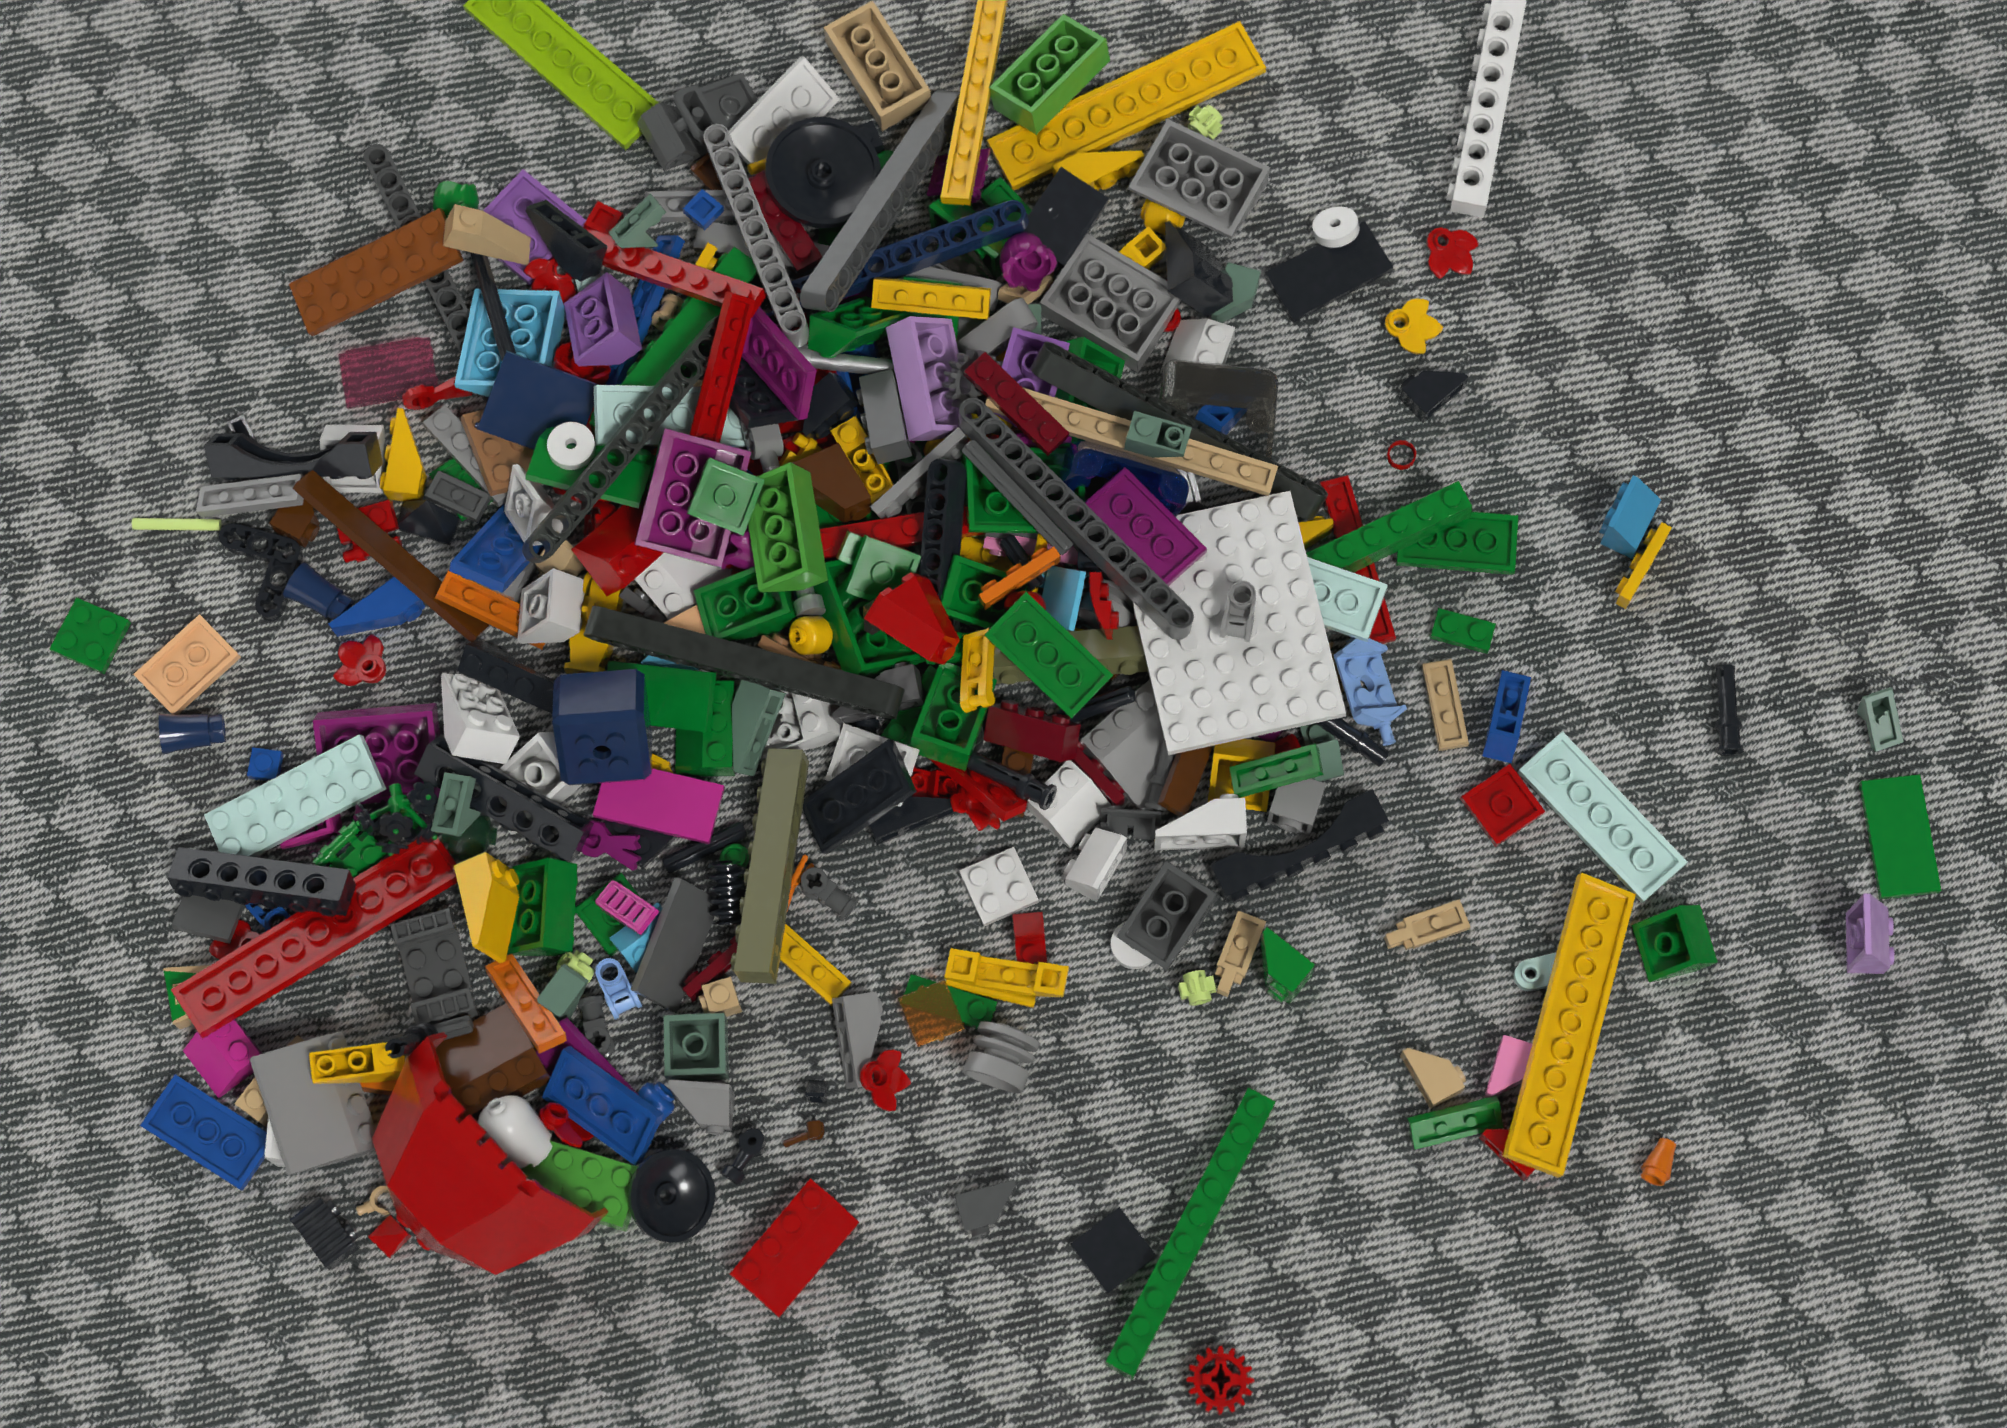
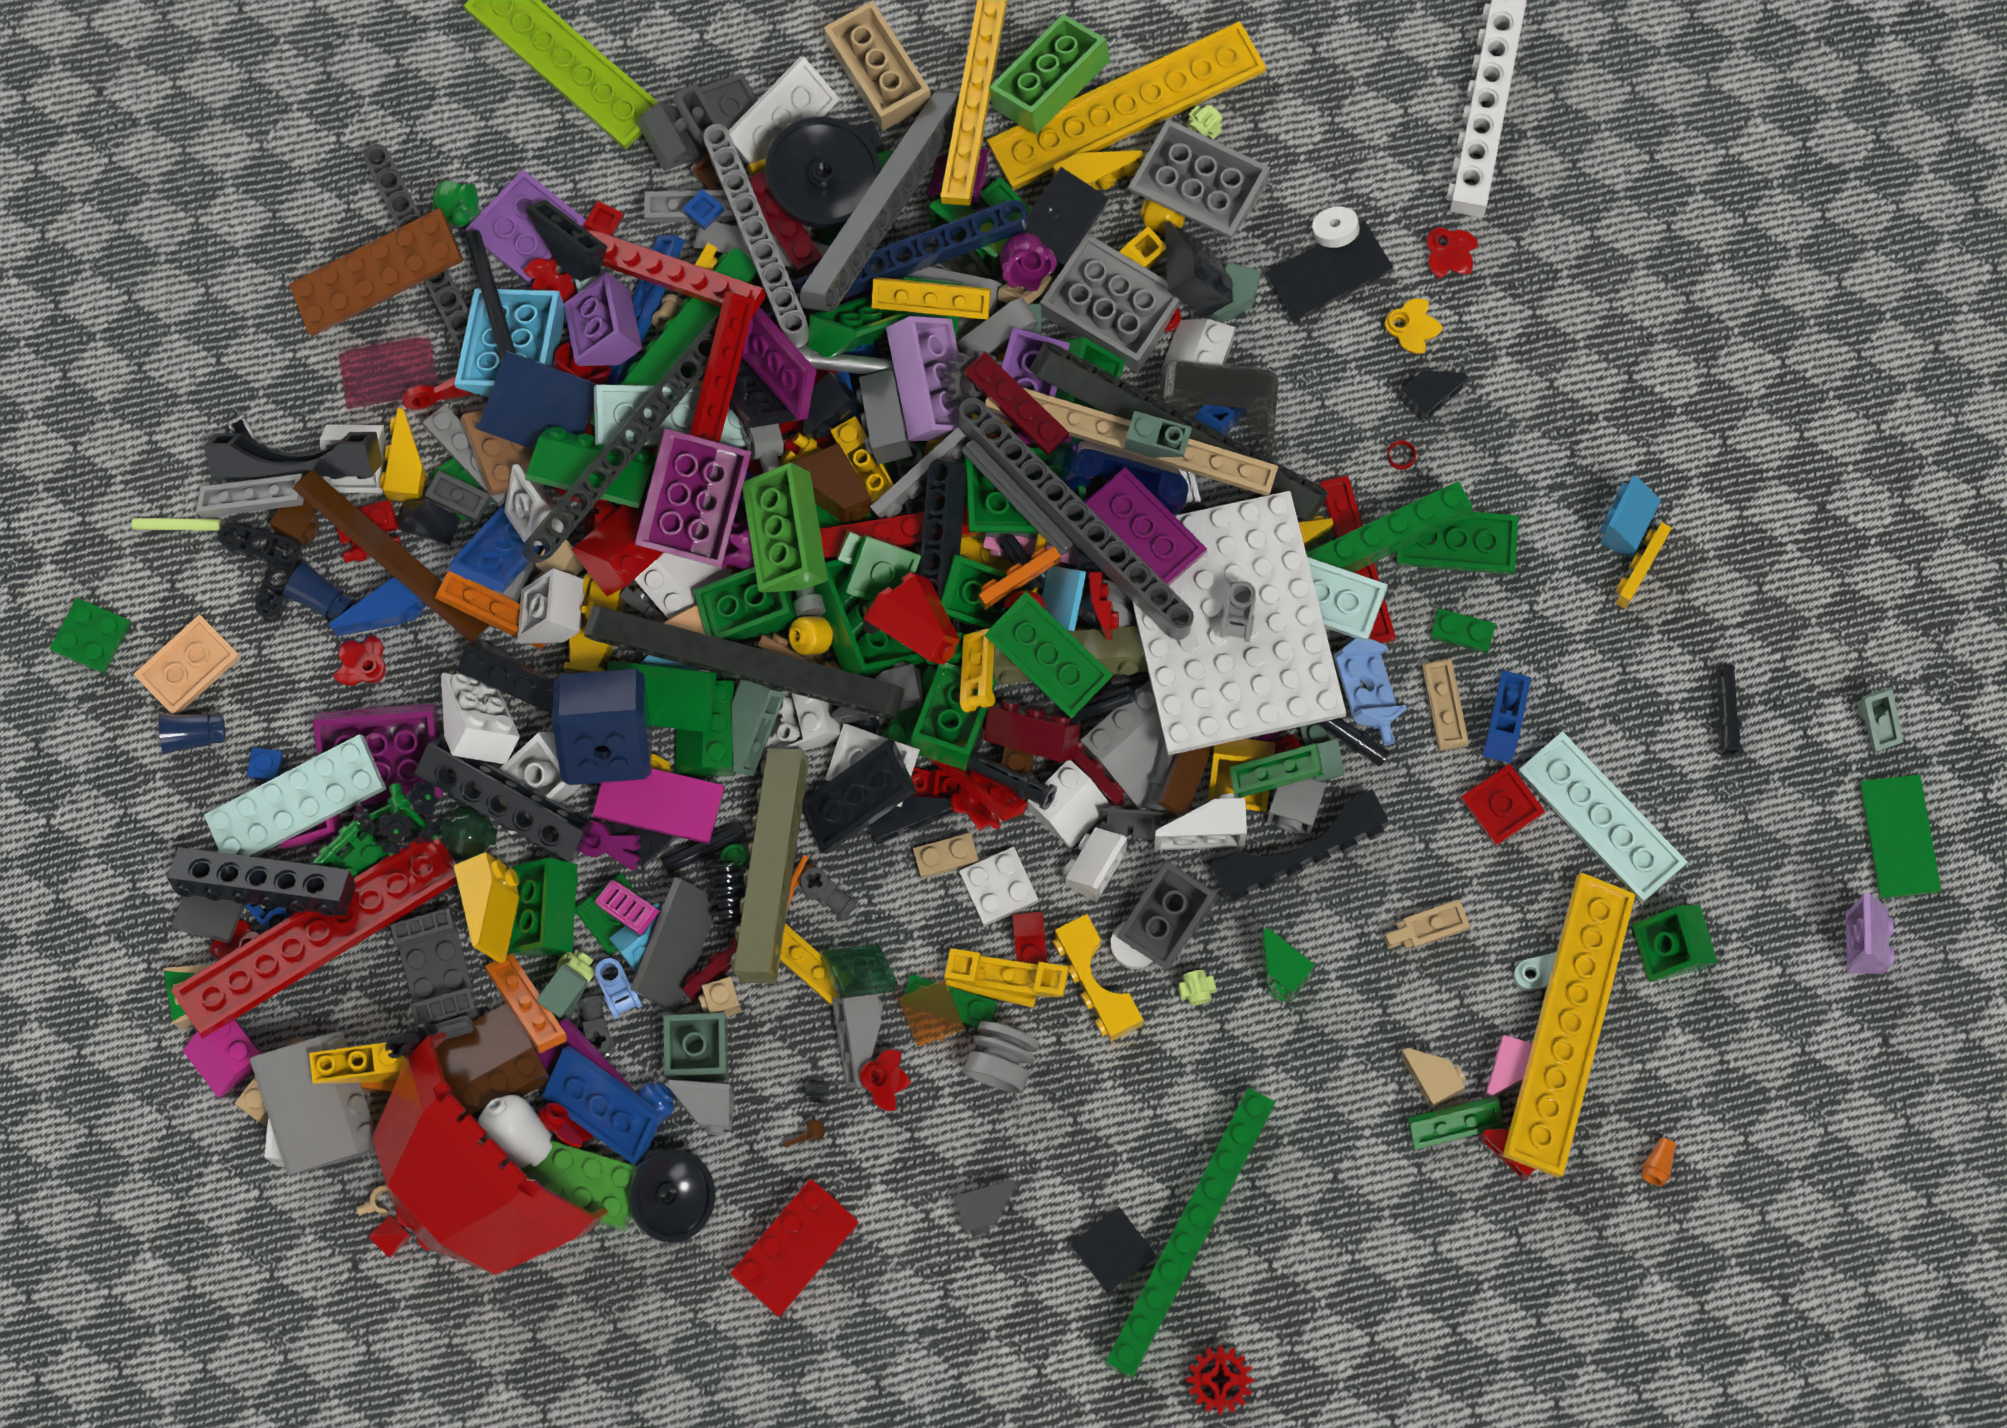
blue plate [140,1074,267,1191] -> none
black brick [290,1196,360,1271] -> none
sand green slope [431,772,481,836] -> none
tan slope [443,204,531,265] -> none
white piece [547,422,596,470] -> none
sand green slope [608,193,666,248] -> none
green plate [686,458,765,536] -> none
black leg [720,1128,766,1186] -> none
tan hinge [1215,911,1266,997] -> none
none -> clear green plate [820,944,898,999]
none -> tan plate [913,833,979,879]
none -> yellow arch [1052,914,1143,1042]

